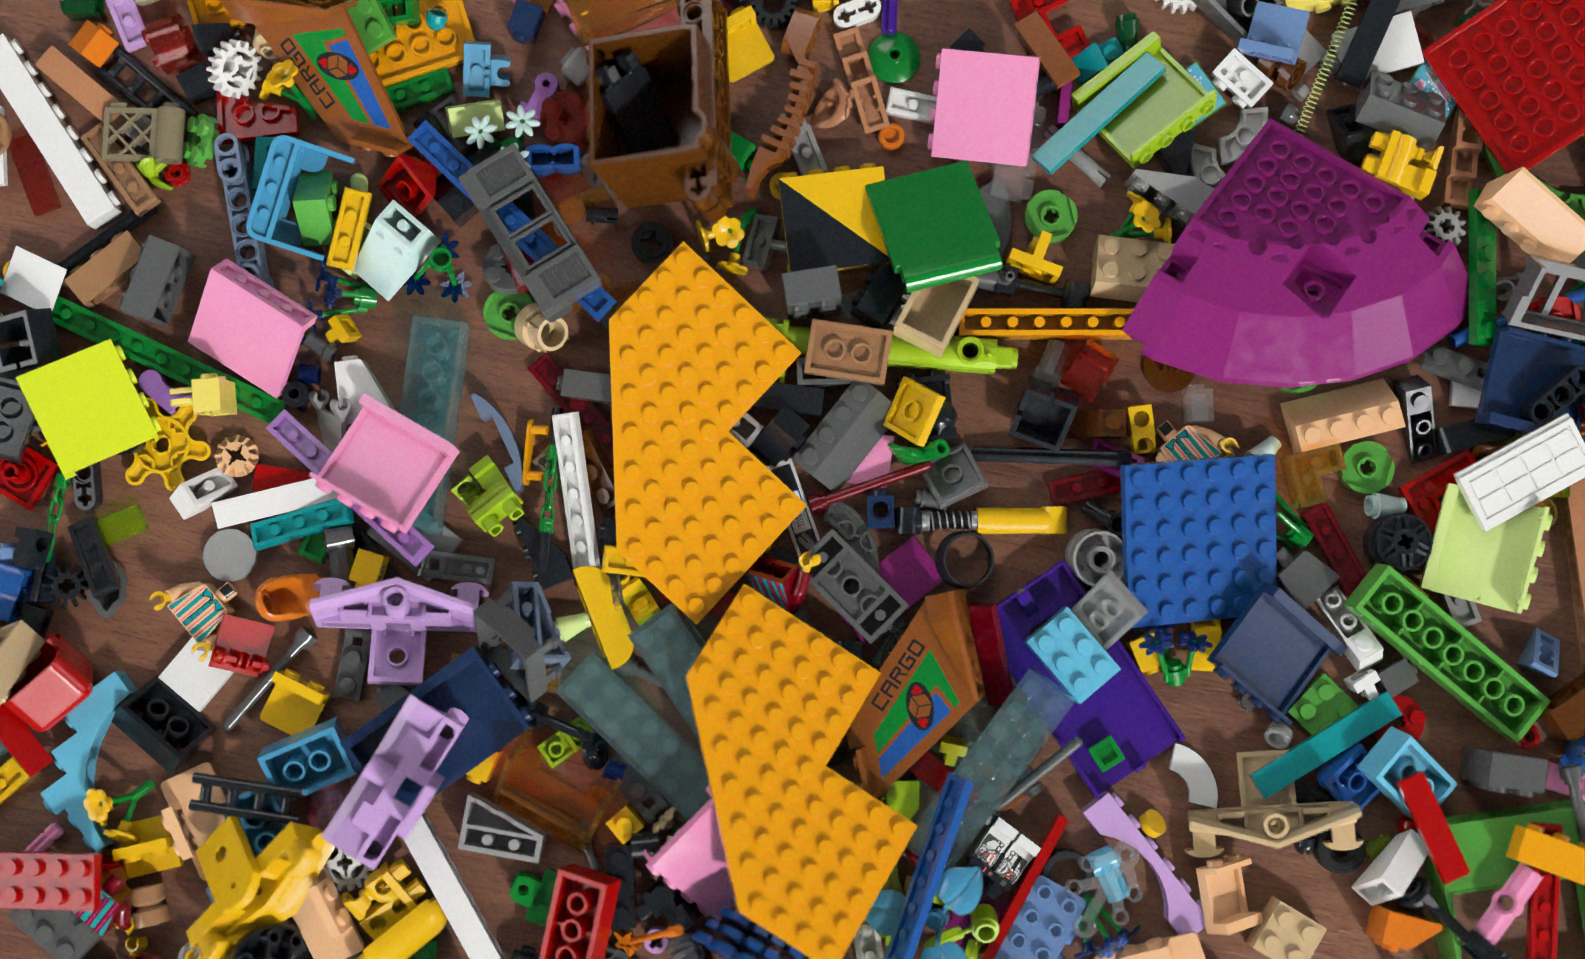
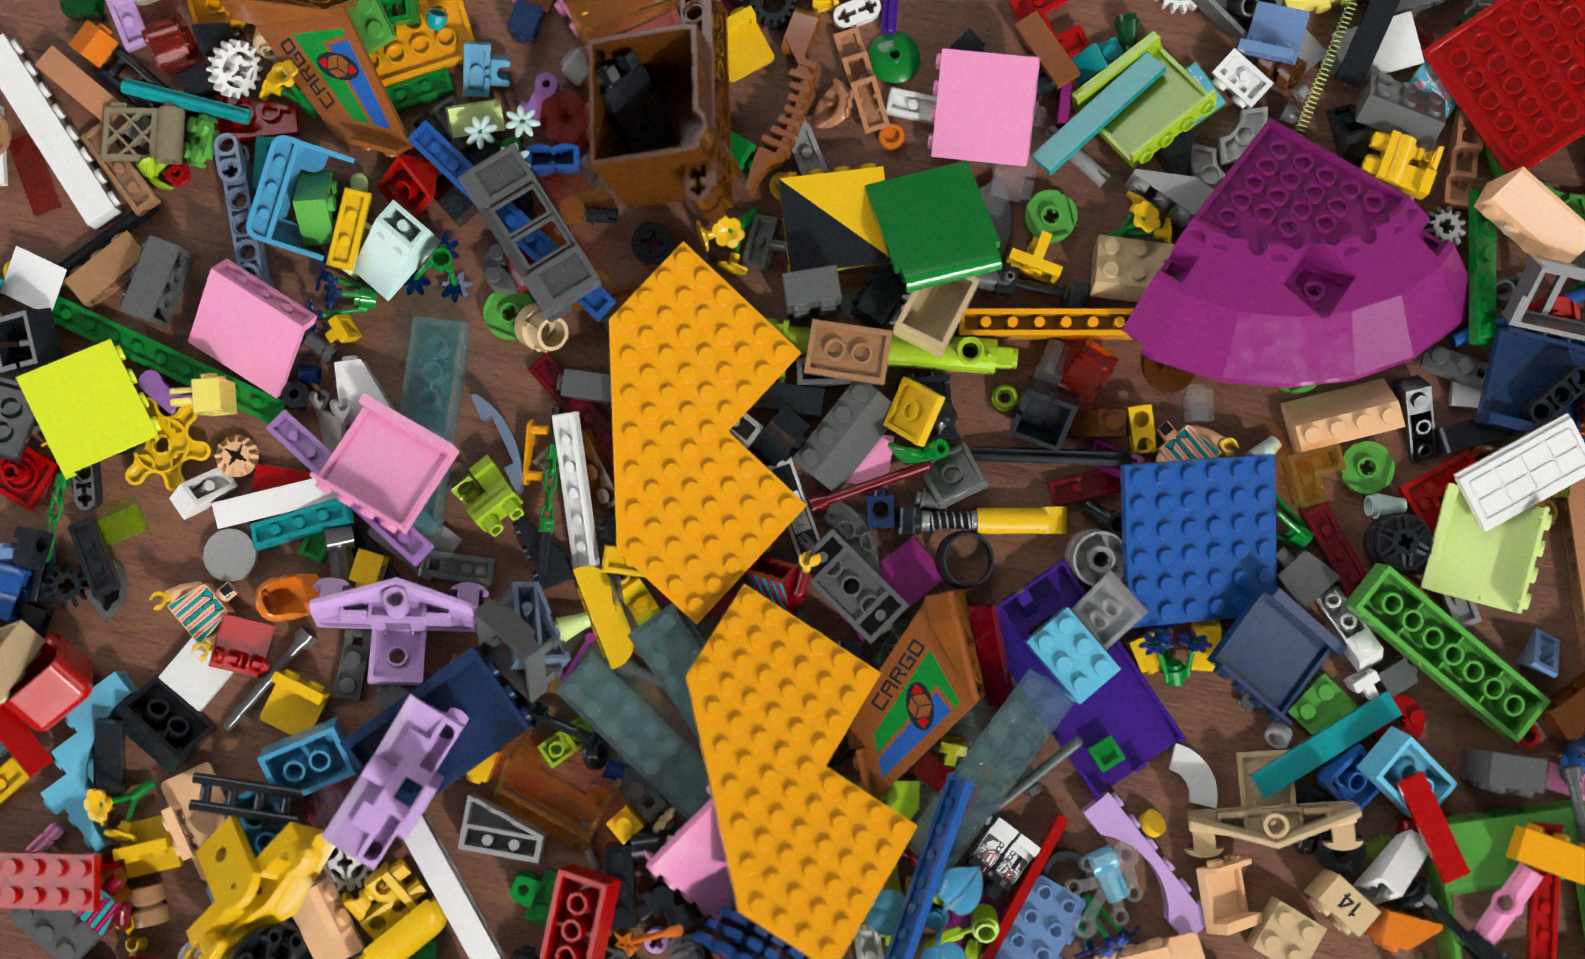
none -> black tile [95,717,126,796]
none -> teal axle [120,78,252,125]
none -> dark pink hinge [560,633,596,681]
none -> lime plate [991,385,1018,411]
none -> tan brick [1303,868,1381,937]

